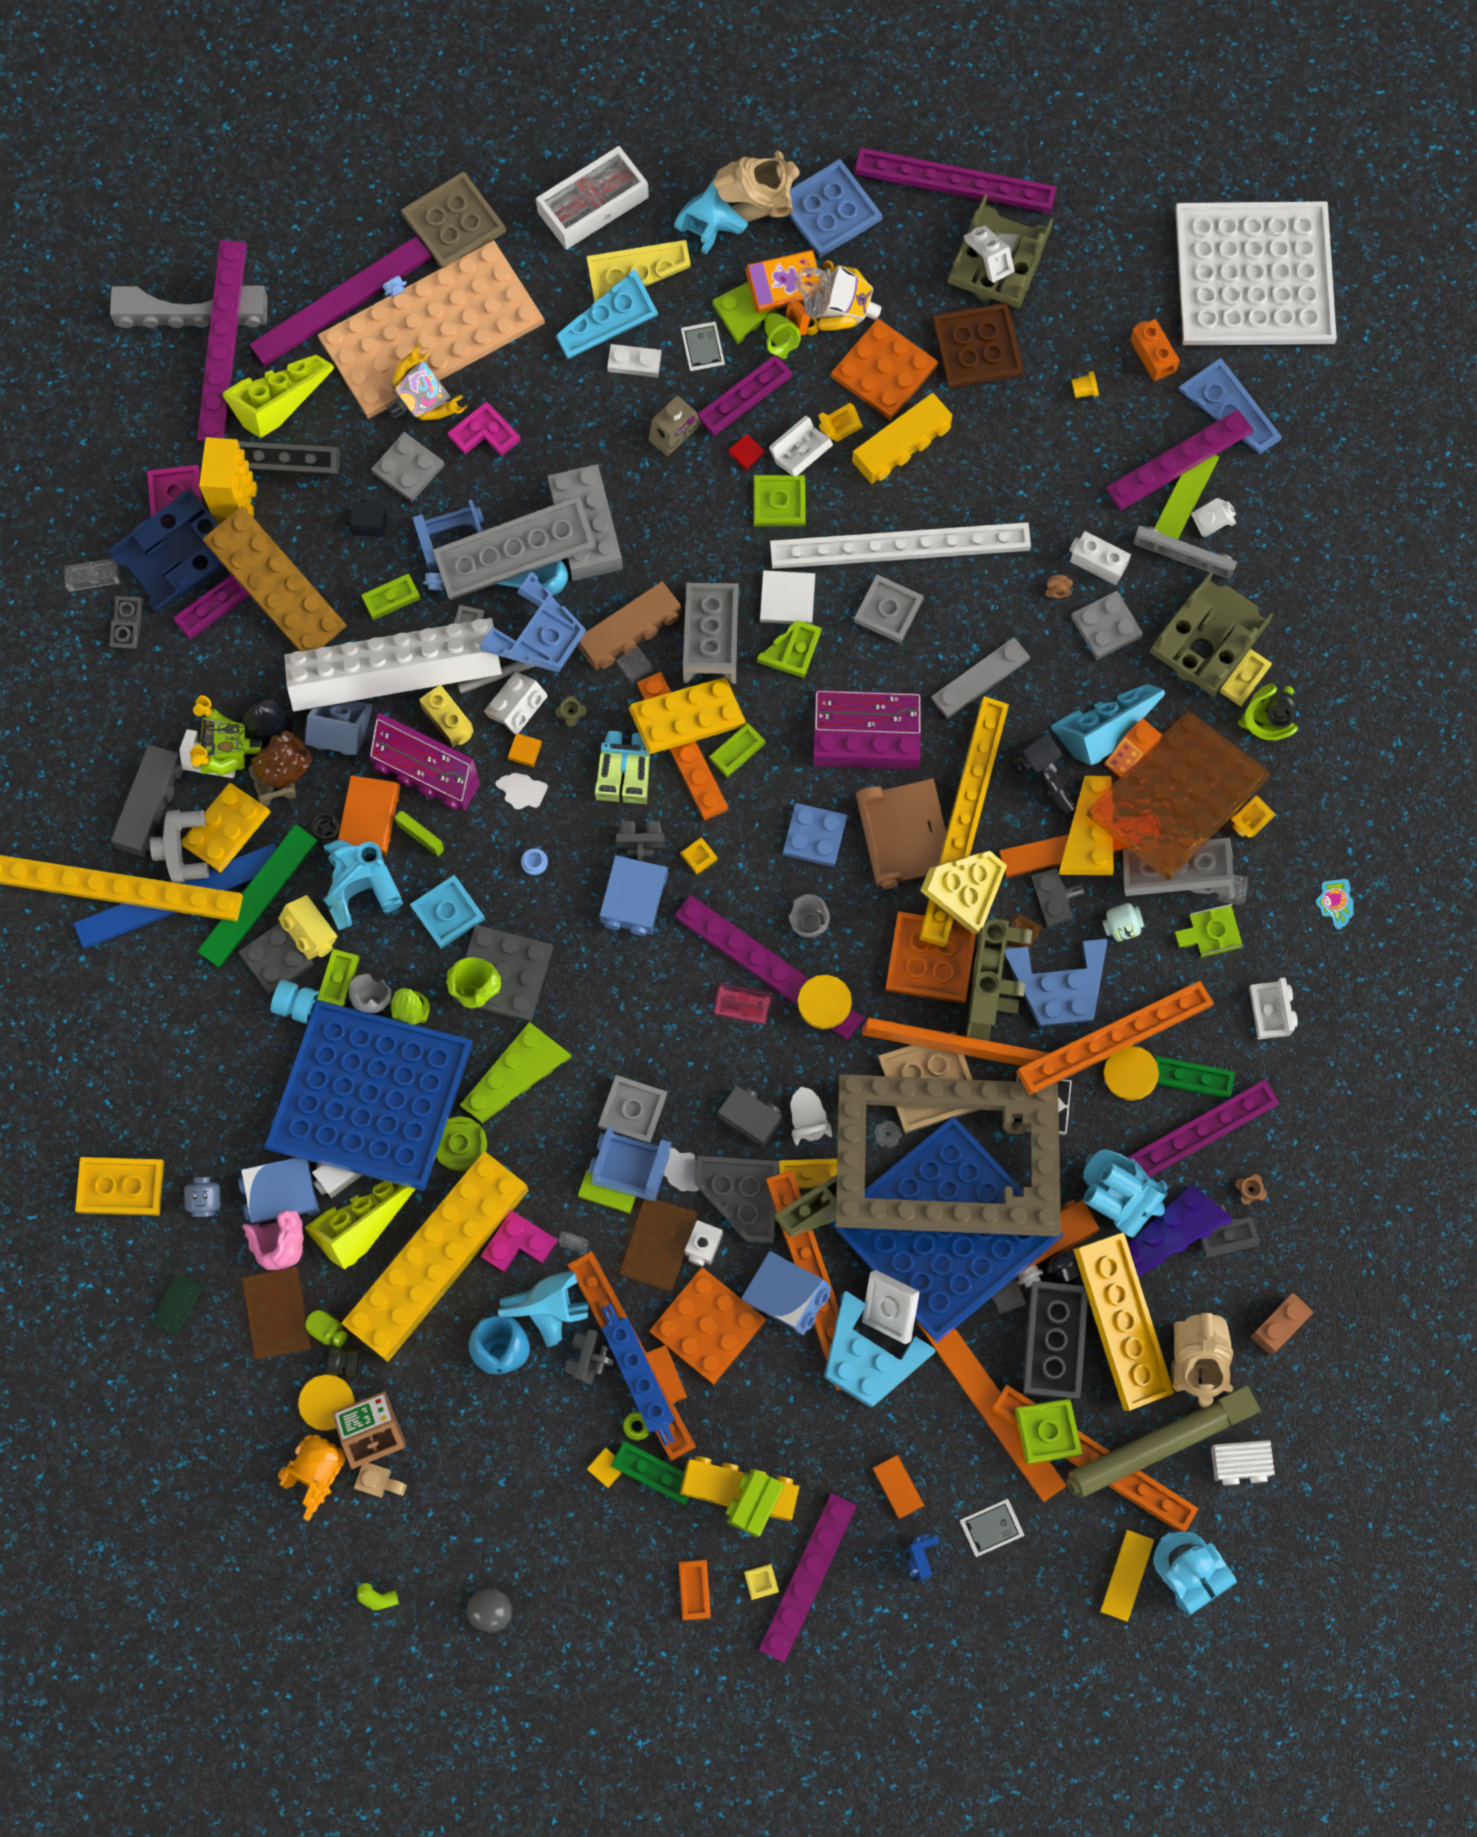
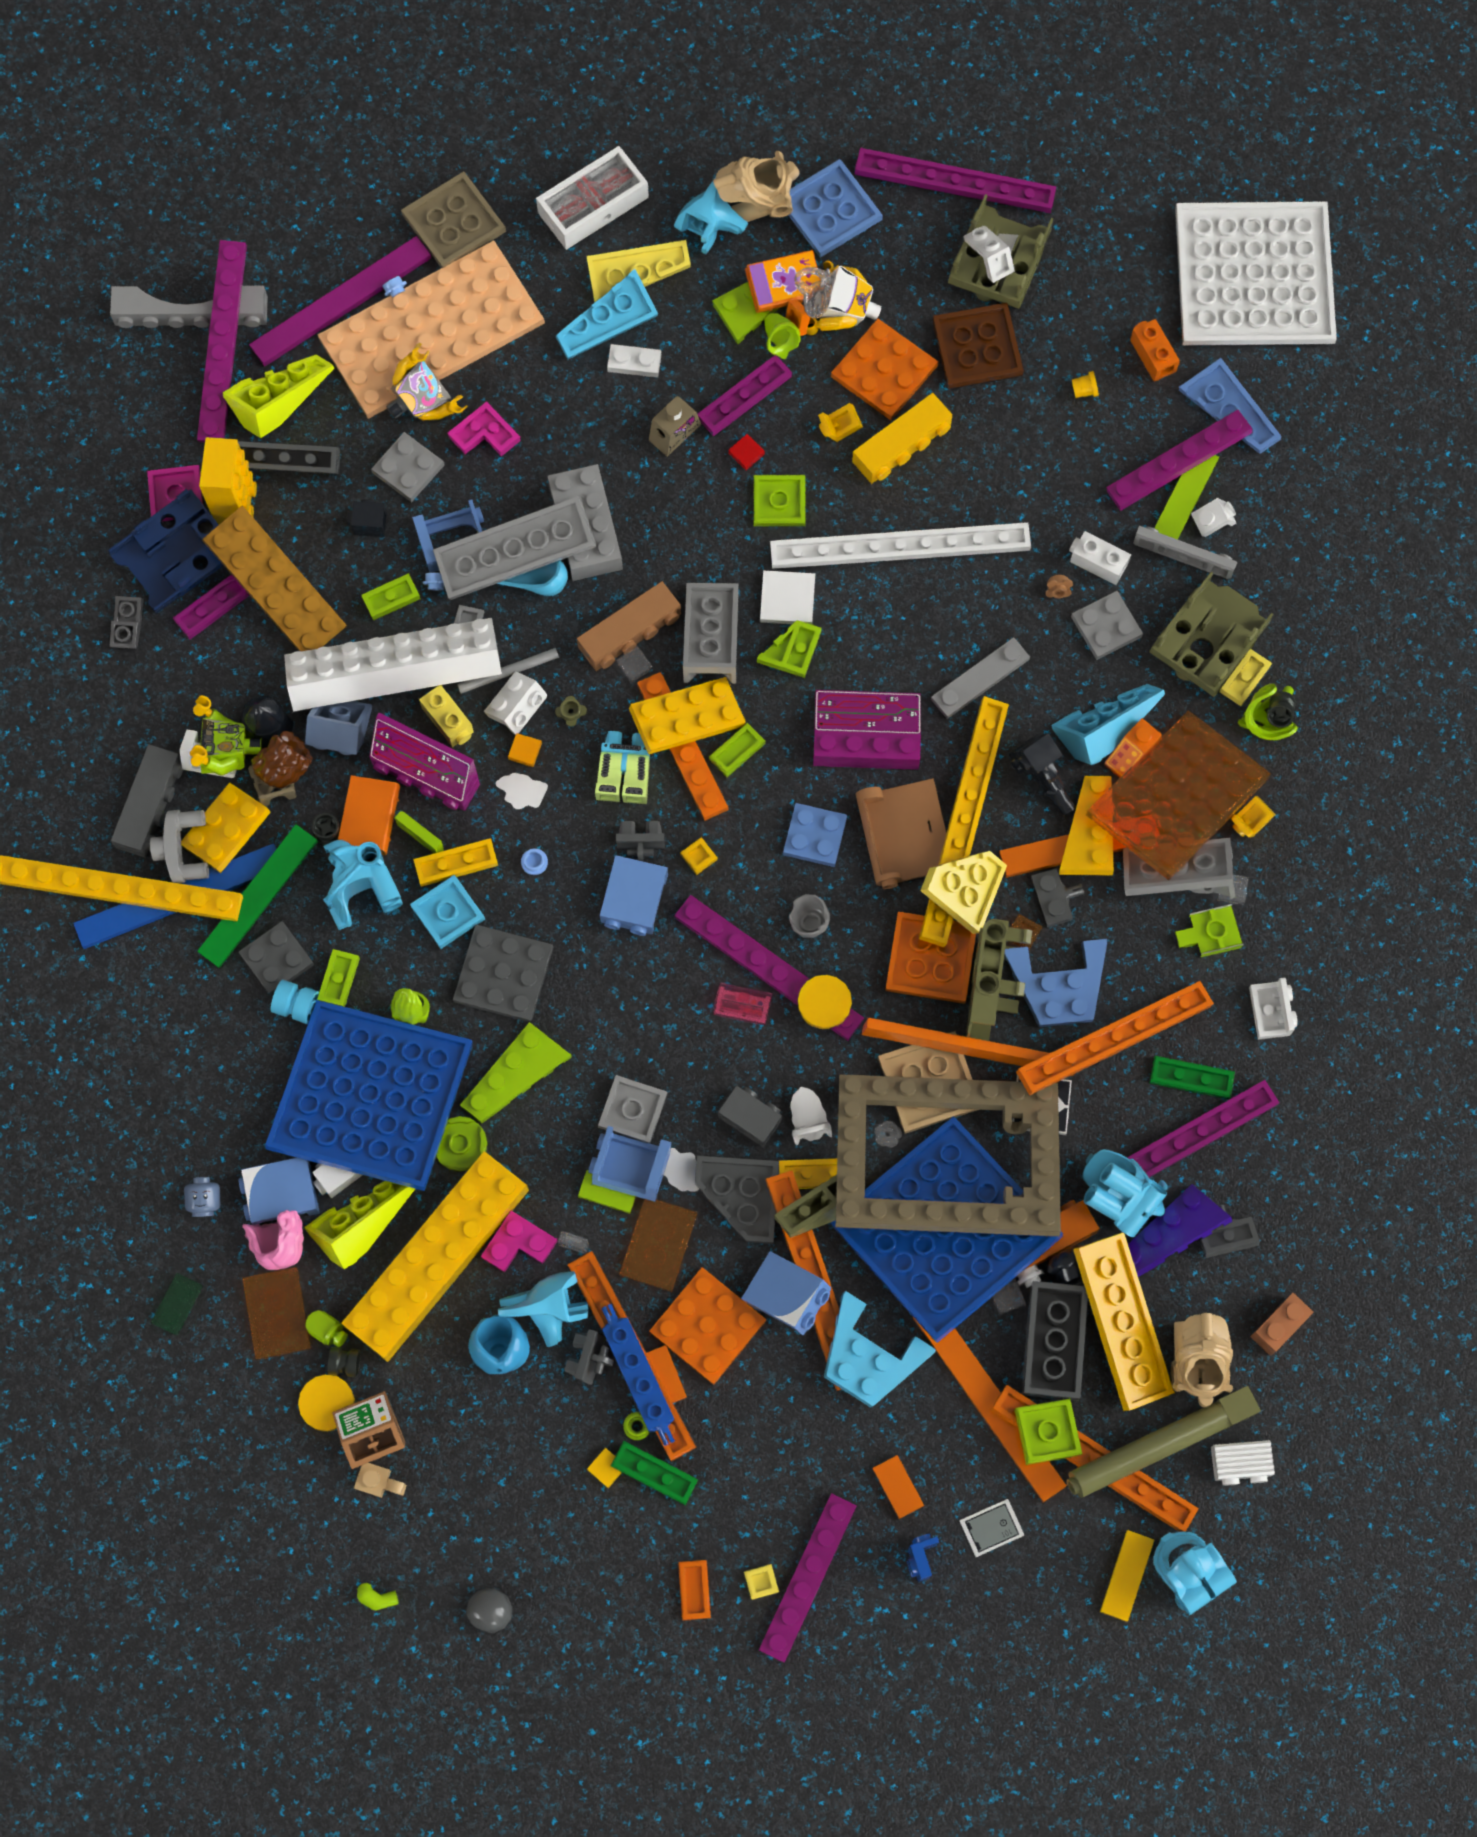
clear slope [65,558,120,591] -> none
yellow plate [75,1157,164,1216] -> none
light yellow brick [278,895,337,960] -> none
light orange helmet [278,1435,345,1521] -> none
light grey hair [349,974,391,1013] -> none
lime hair [446,957,502,1008] -> none
medium blue wing [479,572,586,672] -> none
yellow brick [679,1456,799,1521] -> none
sticker [681,321,725,371] -> none
white brick [685,1220,723,1266] -> none
lime brick [725,1469,784,1537] -> none
white bracket [769,416,833,477] -> none
light grey plate [854,575,924,643] -> none
white tile [862,1270,919,1344] -> none
light aqua head [1103,903,1145,942] -> none
yellow tile [1104,1046,1159,1101] -> none
medium nougat plate [1235,1174,1267,1205] -> none
sticker [1316,879,1354,929] -> none
none -> yellow plate [413,838,498,887]

